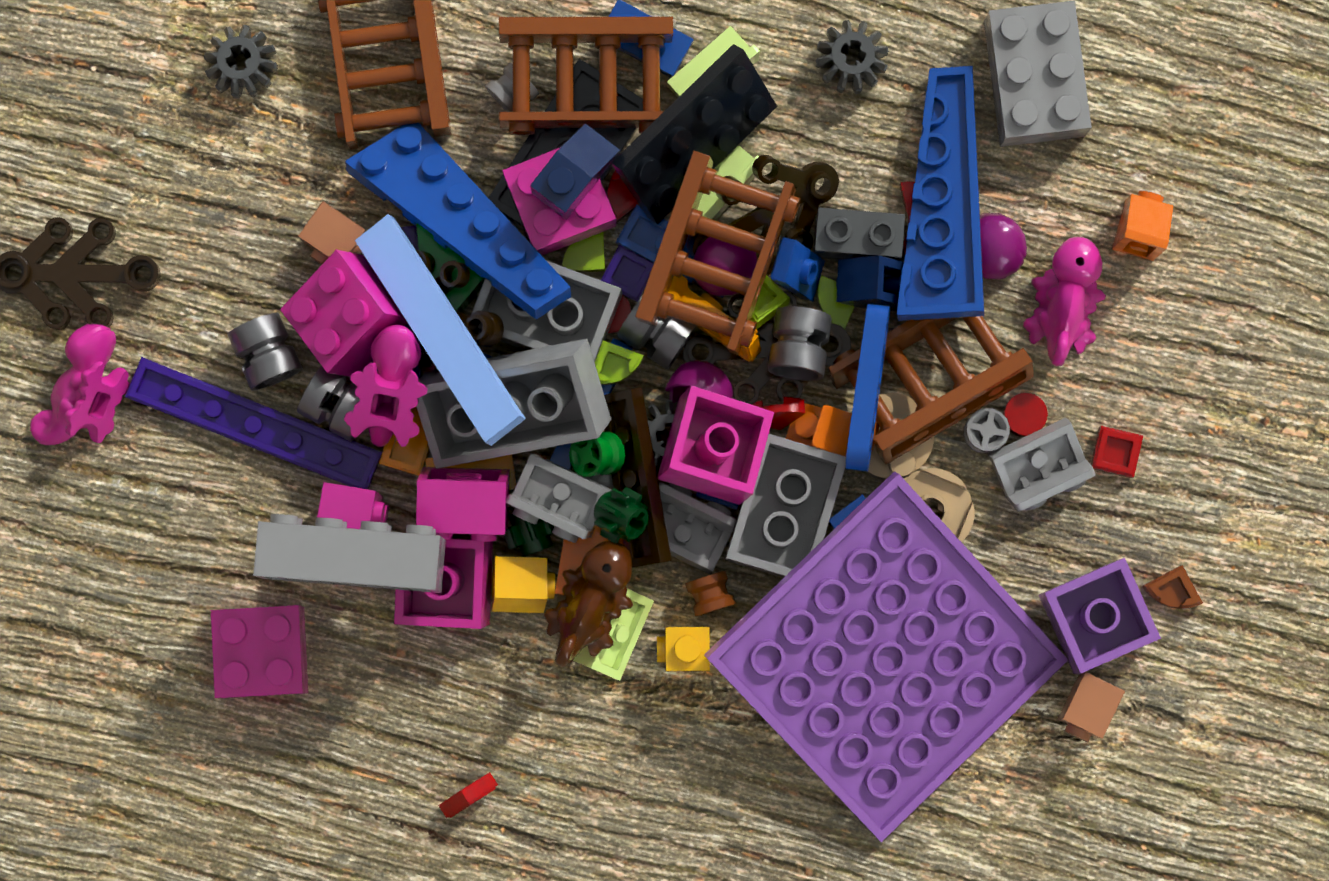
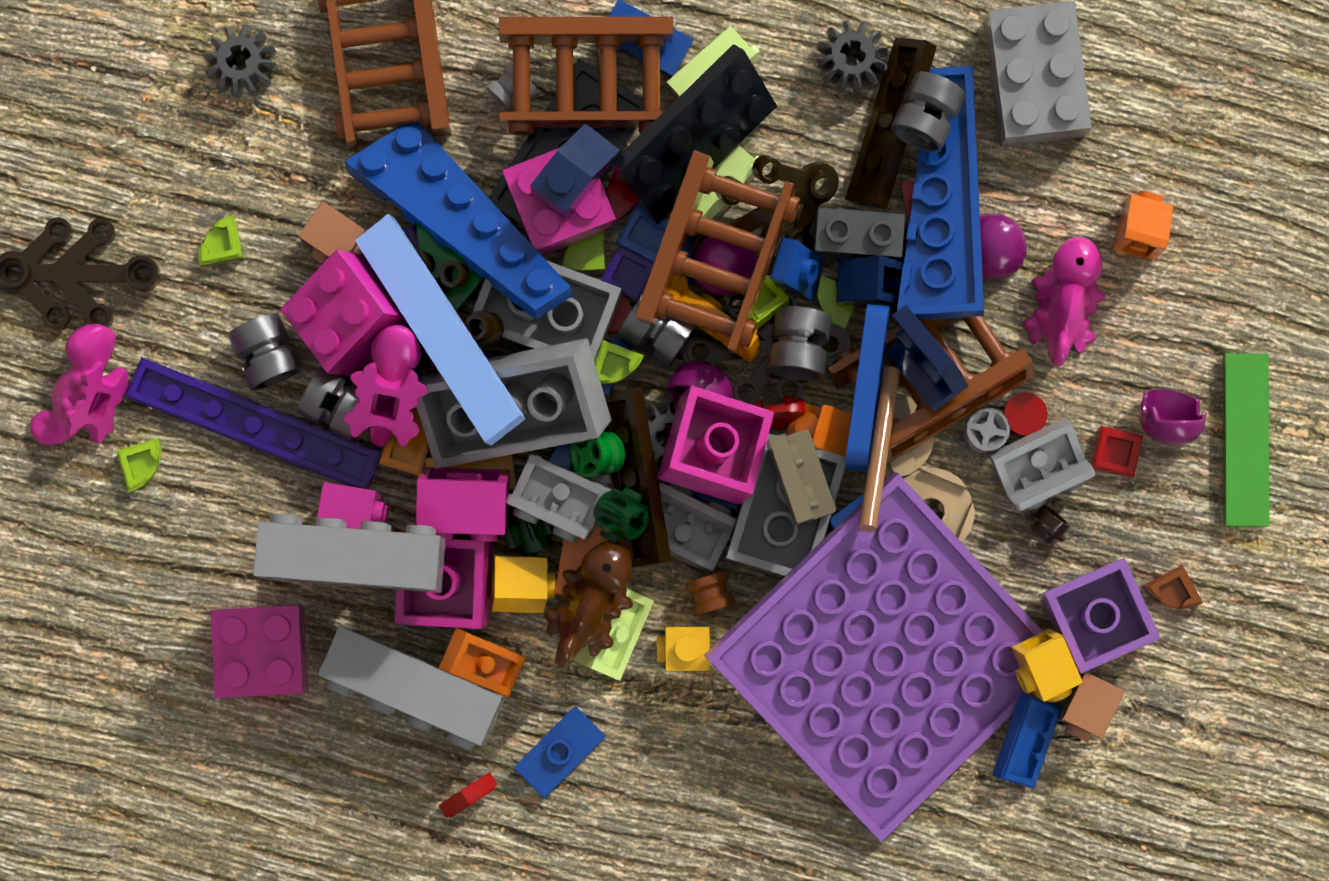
none -> lime tile [116,438,162,493]
none -> lime tile [199,215,244,267]
none -> light grey brick [318,626,506,750]
none -> orange slope [439,628,526,698]
none -> blue plate [514,705,606,798]
none -> dark tan bracket [766,430,836,526]
none -> dark brown plate [845,38,937,209]
none -> medium nougat bar [859,367,900,533]
none -> dark blue bracket [886,305,969,411]
none -> flat silver wheel [890,71,966,153]
none -> blue plate [992,693,1063,789]
none -> yellow brick [1011,628,1083,702]
none -> dark brown plate [1030,505,1071,544]
none -> magenta hair [1139,389,1207,446]
none -> bright green tile [1223,353,1269,527]

